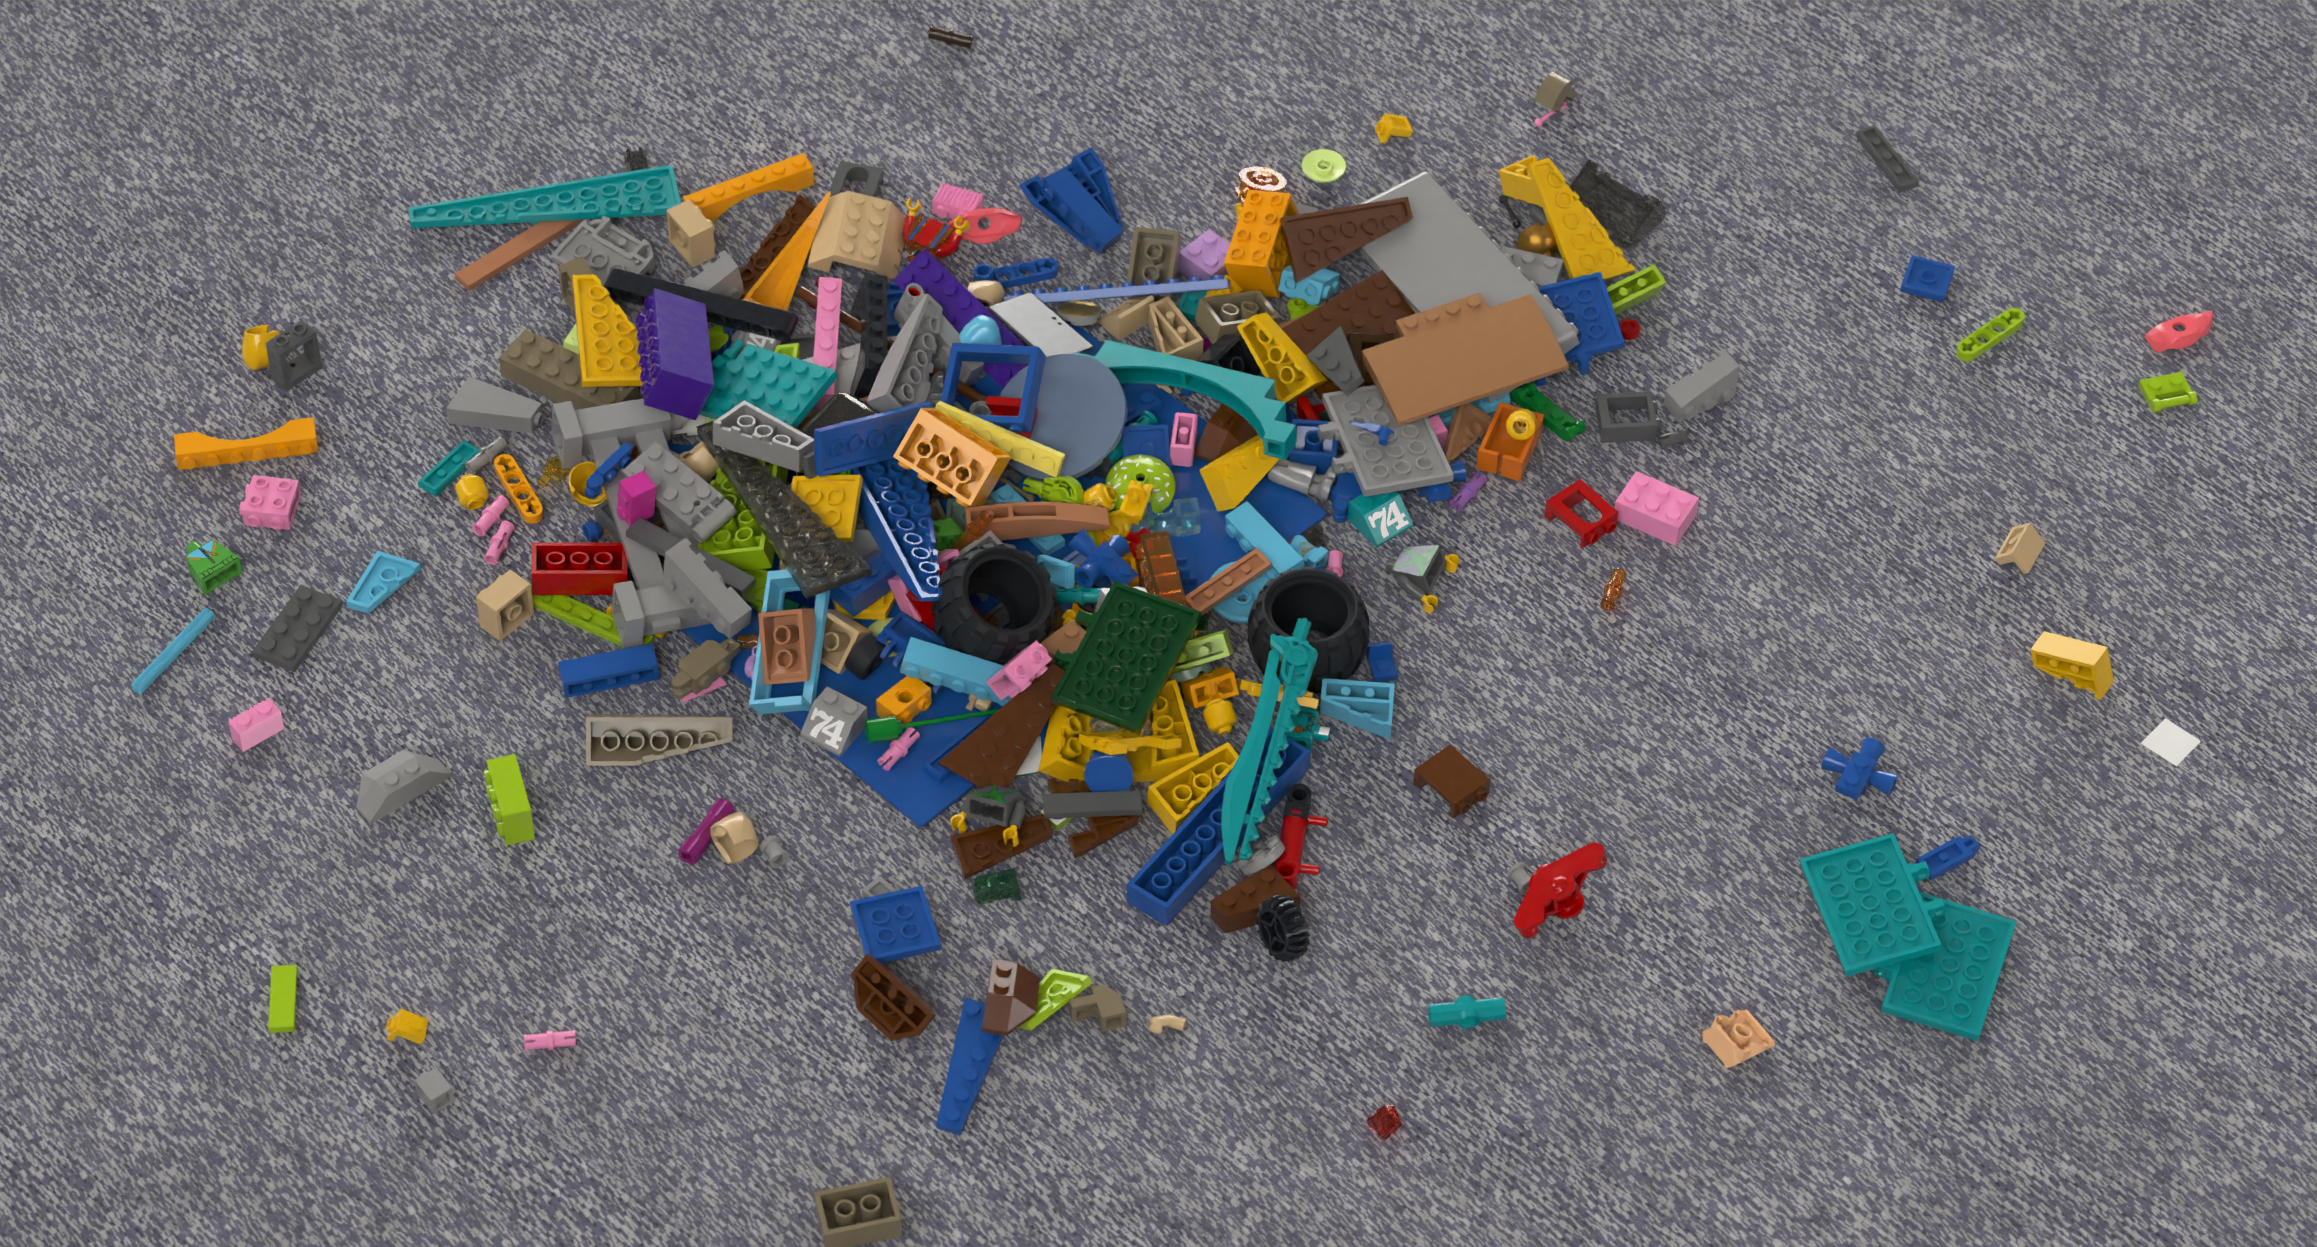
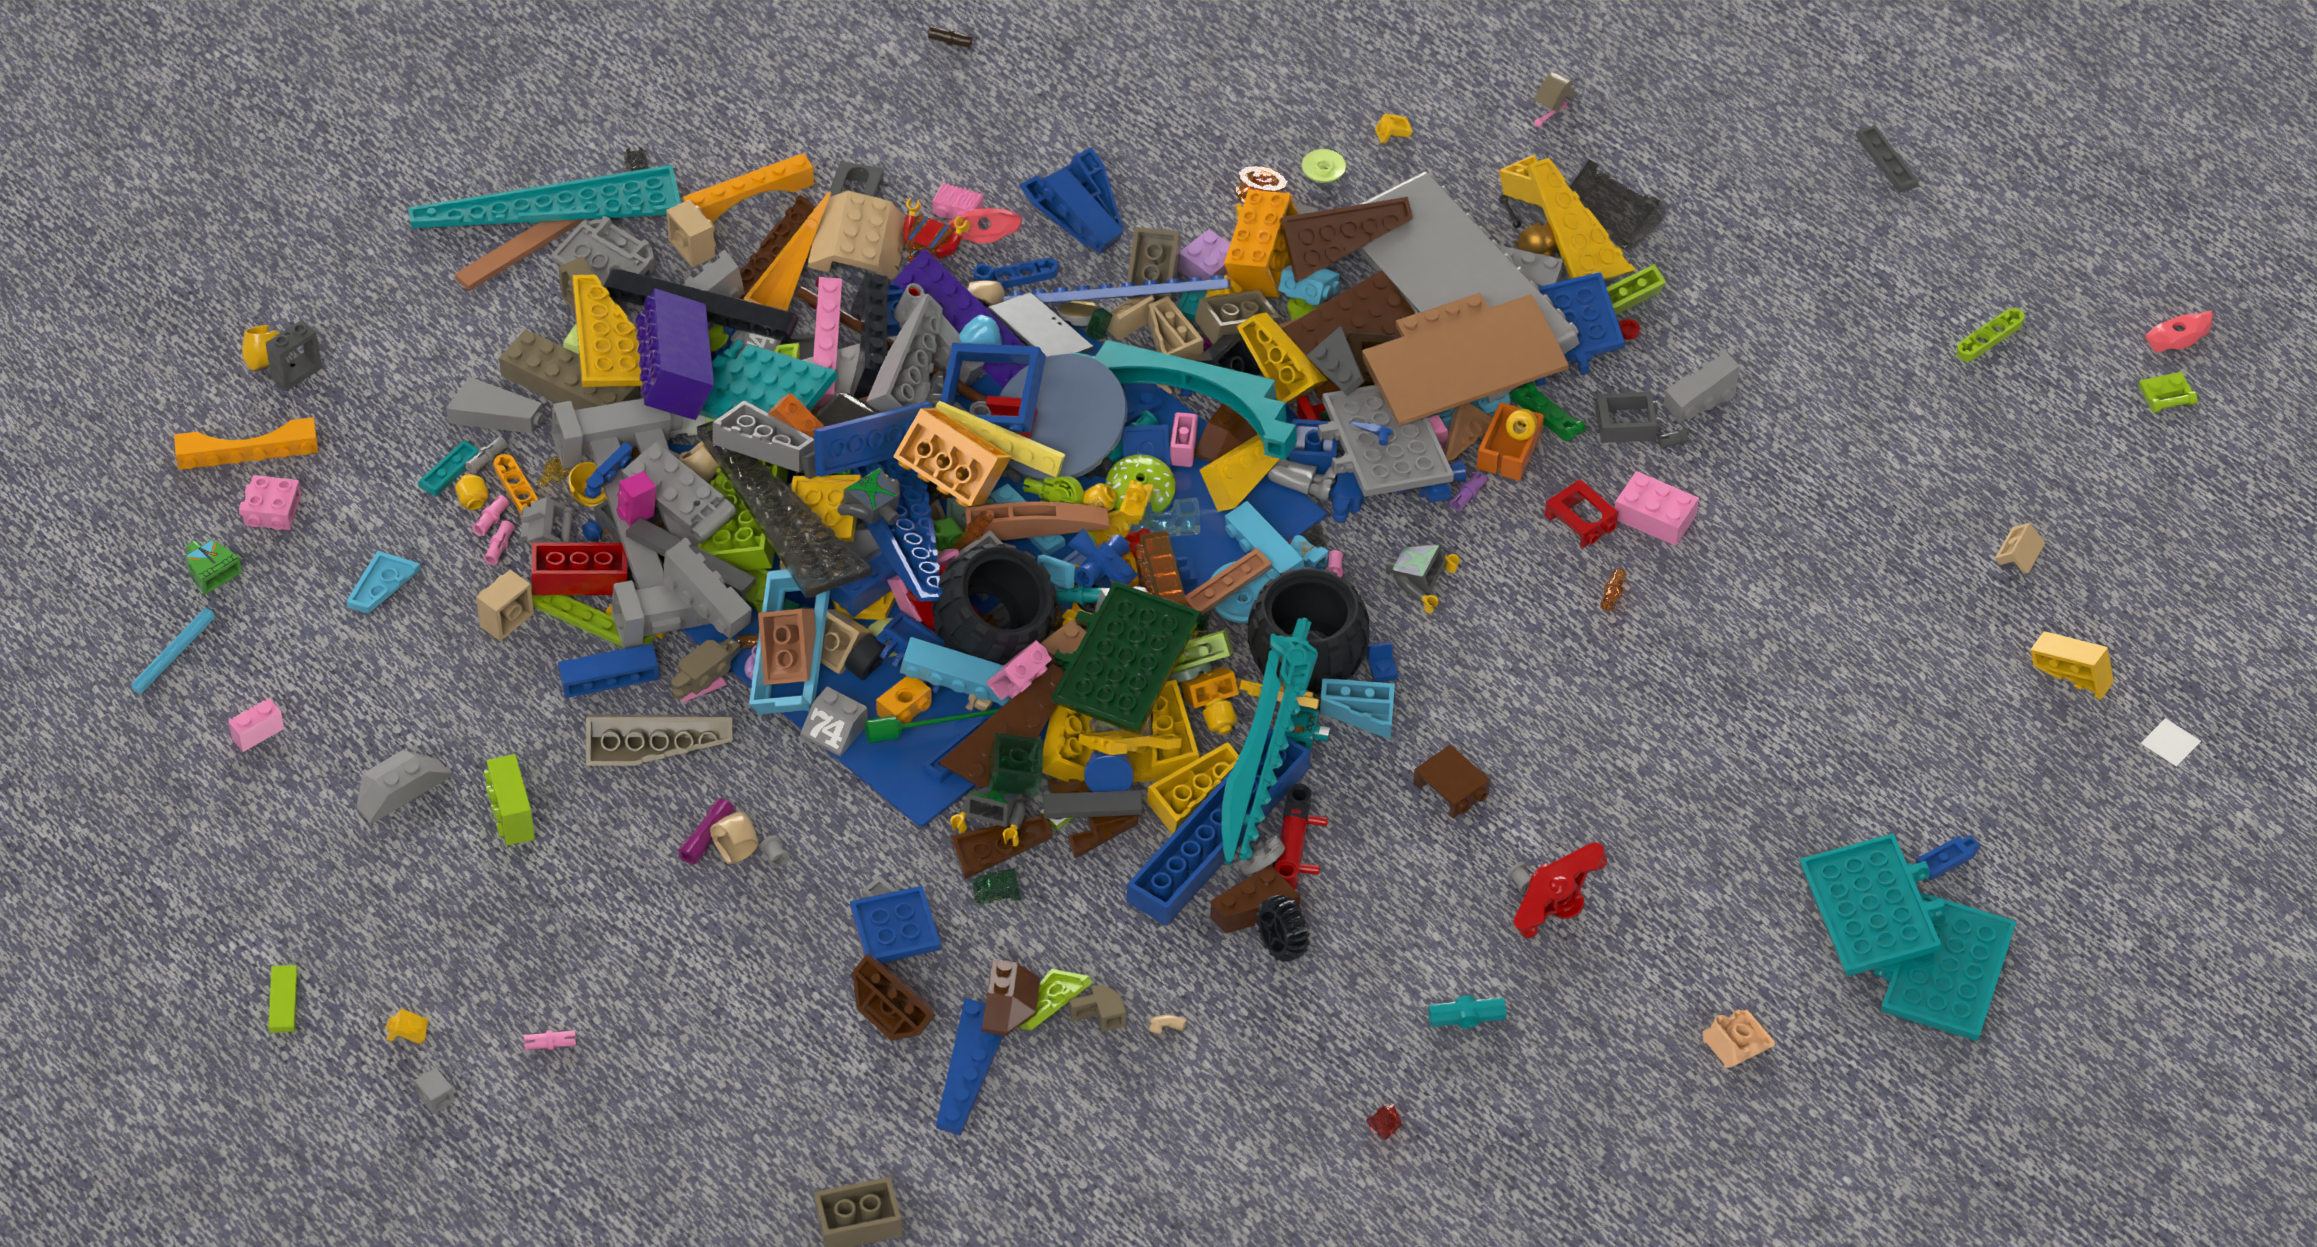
dark grey plate [252,585,343,673] -> none
bright pink pin [877,727,920,771] -> none
dark tan hinge [998,476,1035,502] -> none
teal slope [1347,491,1413,548] -> none
blue brick [1821,738,1898,800] -> none
blue plate [1900,255,1955,303] -> none
none -> light grey piece [519,497,575,544]
none -> orange brick [768,393,824,438]
none -> dark grey torso [828,468,900,525]
none -> clear green brick [988,733,1043,796]
none -> clear green piece [1085,308,1113,341]

